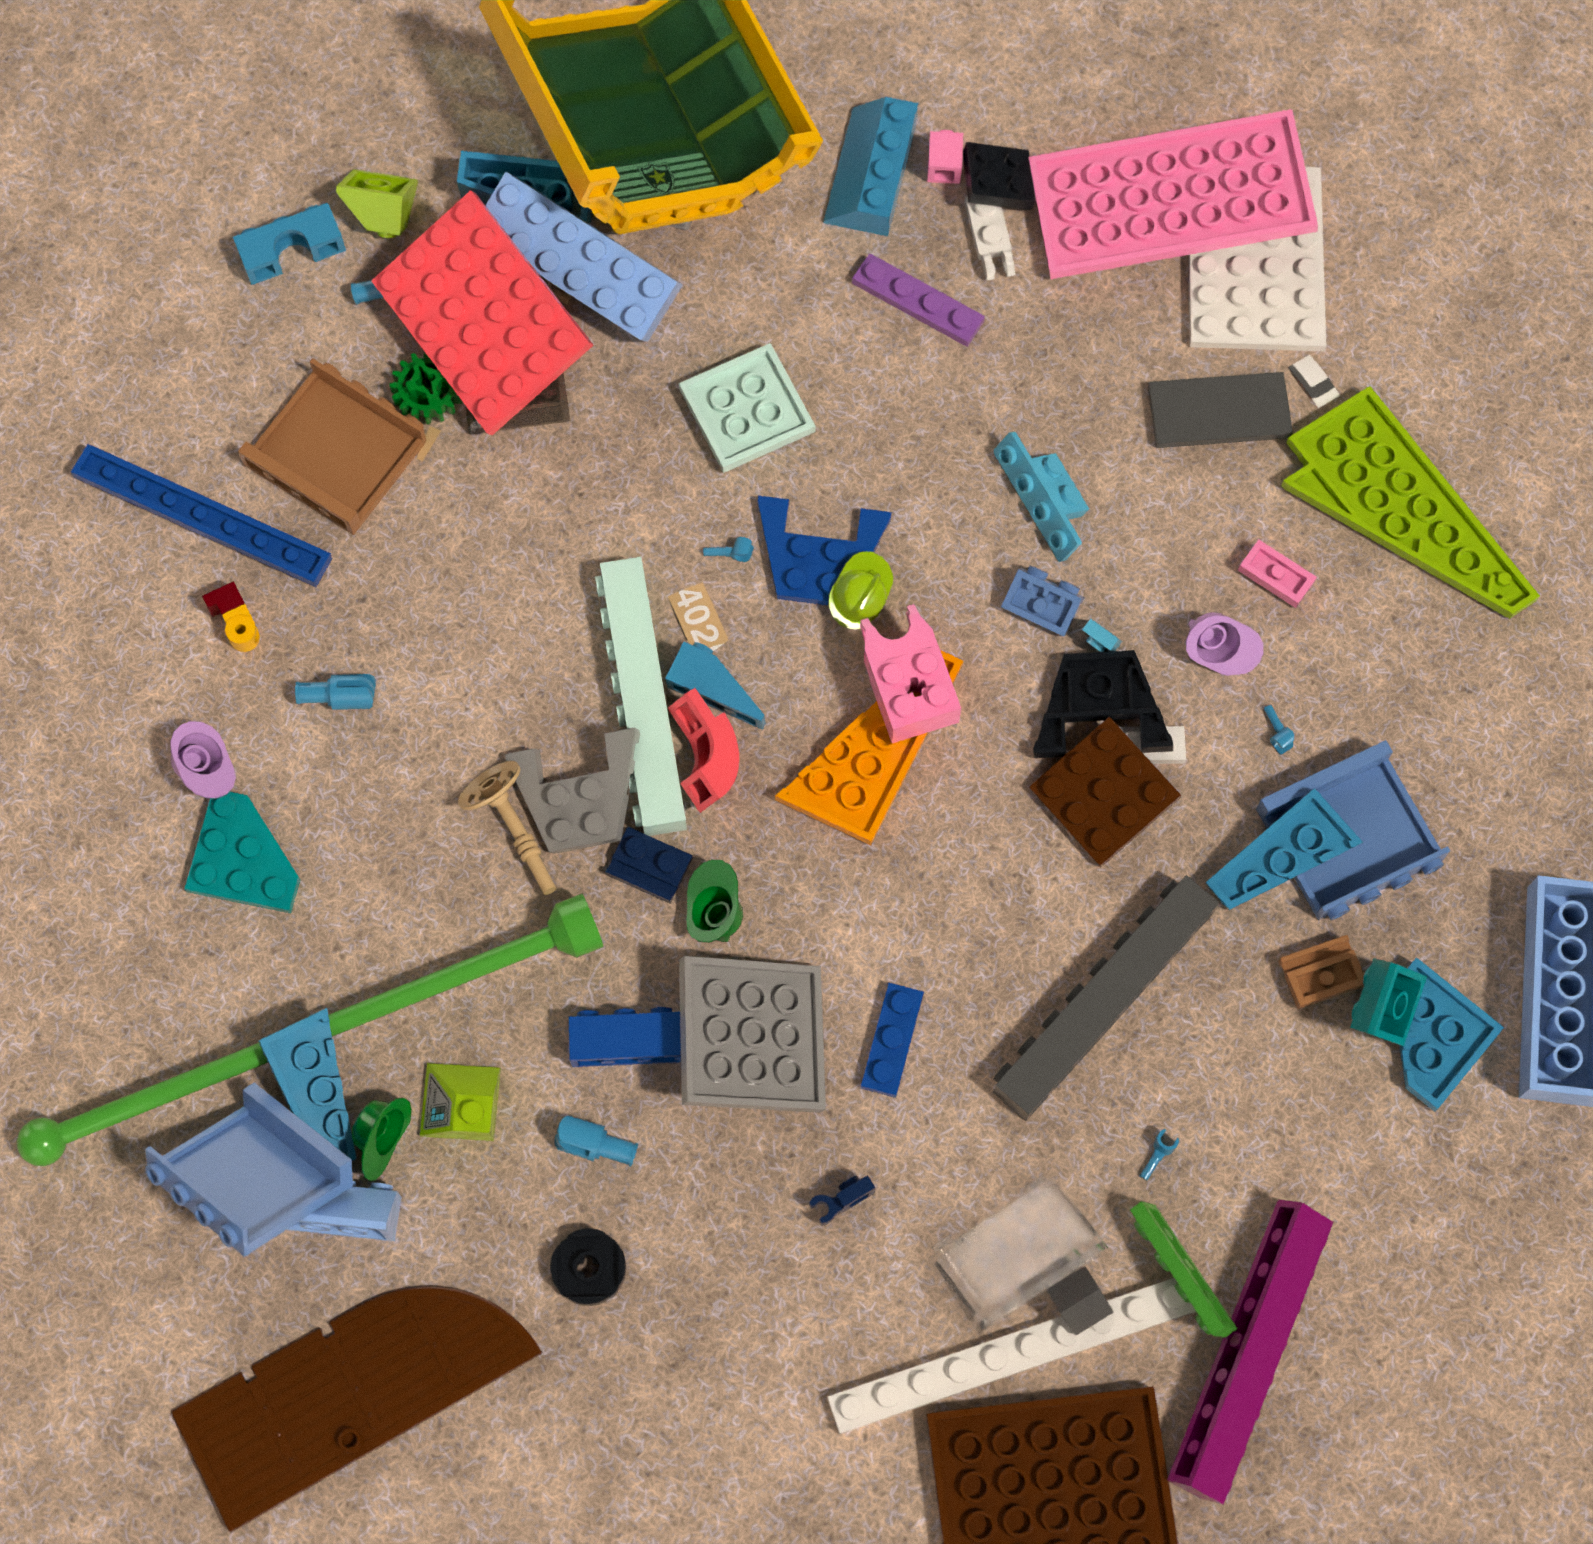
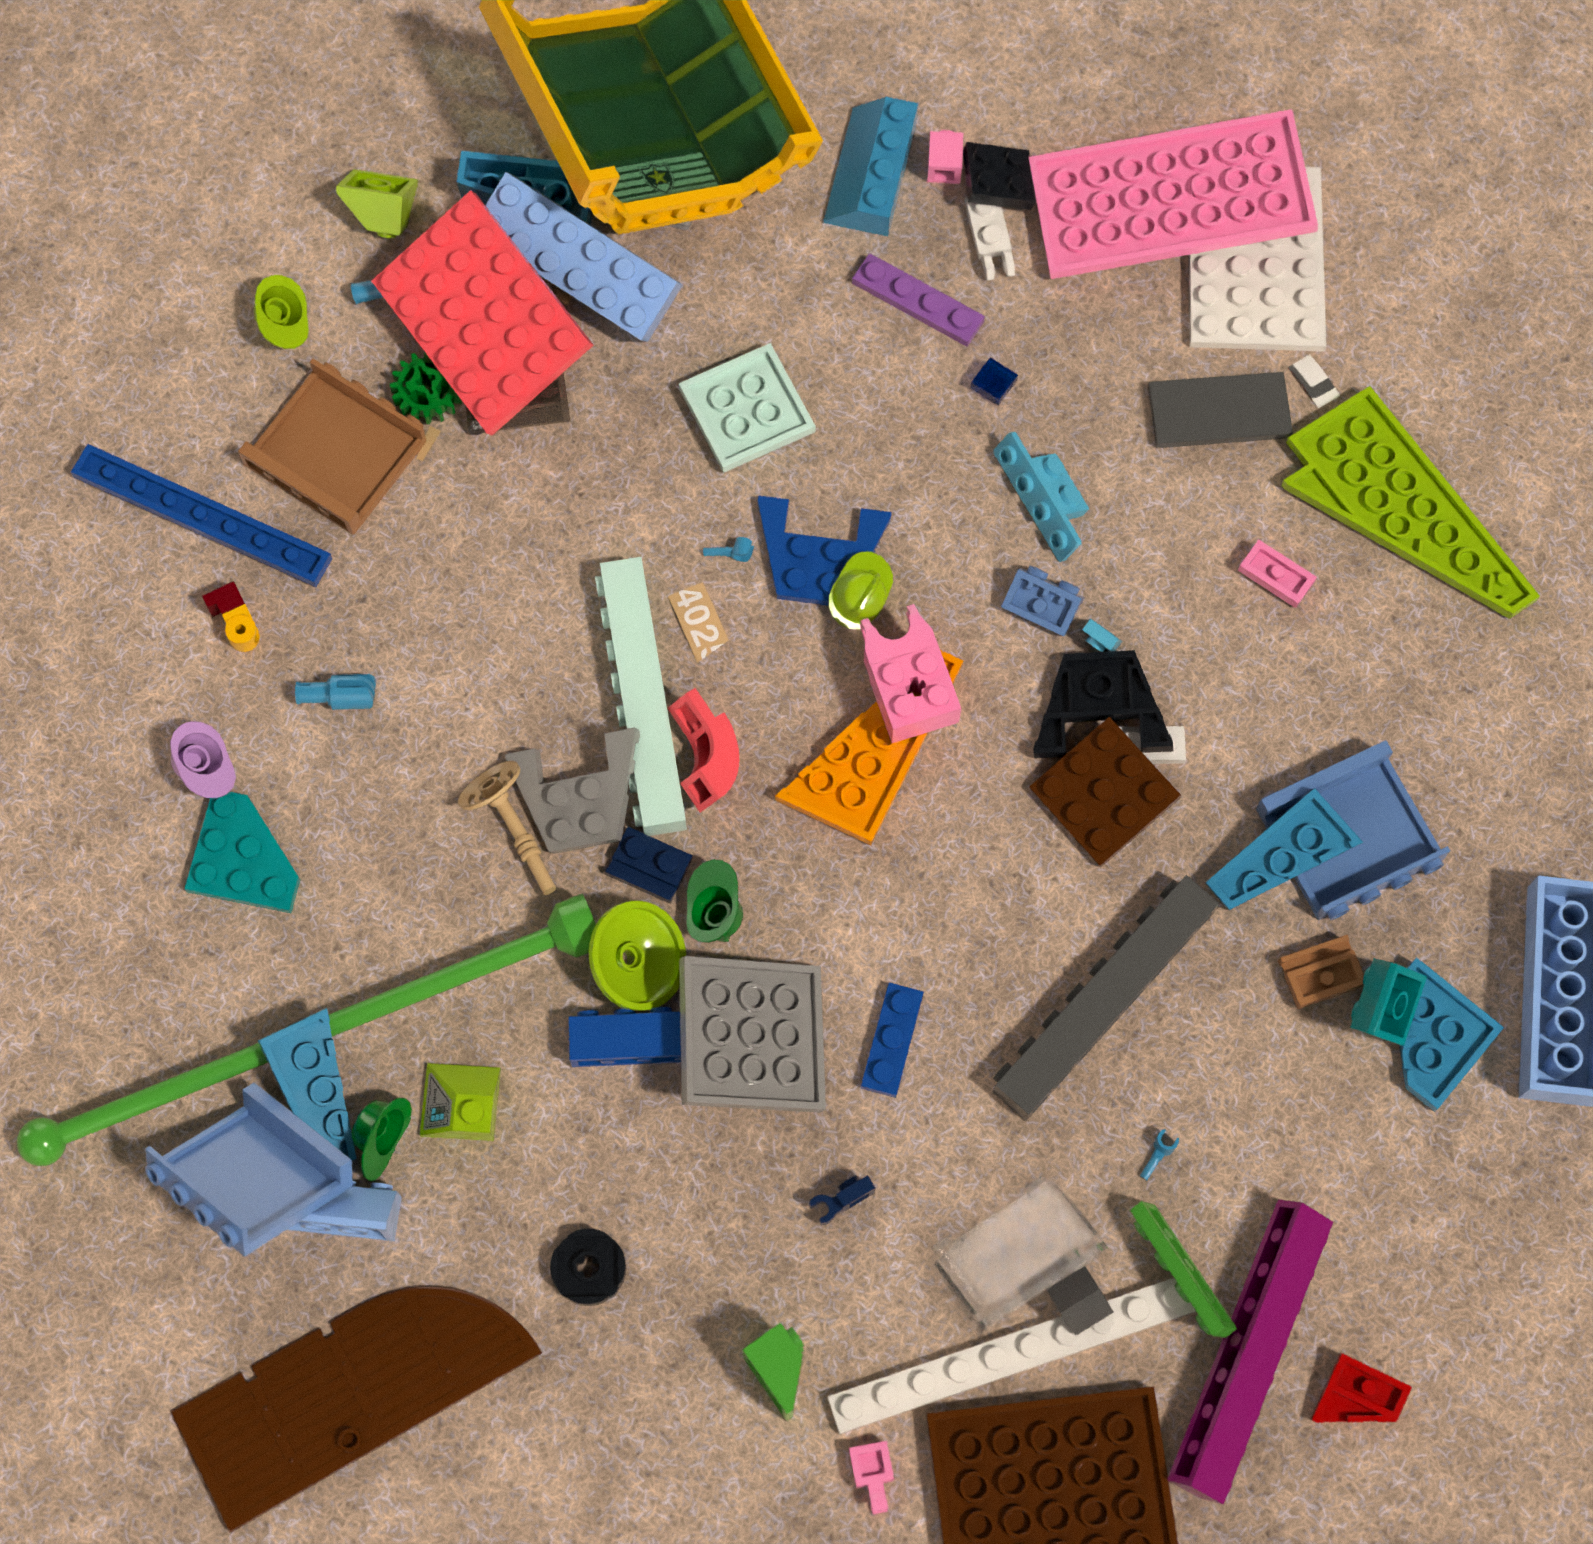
dark azure arch [233,203,346,285] -> none
dark azure arm [554,1116,638,1167] -> none
dark azure slope [665,642,766,730] -> none
lavender piece [1186,612,1263,676] -> none
dark azure hand [1264,705,1294,755] -> none
none -> lime piece [253,275,309,349]
none -> lime dish [589,901,686,1011]
none -> bright green slope [742,1322,804,1422]
none -> bright pink plate [849,1441,894,1515]
none -> clear blue plate [970,357,1018,406]
none -> red wing [1310,1352,1412,1423]

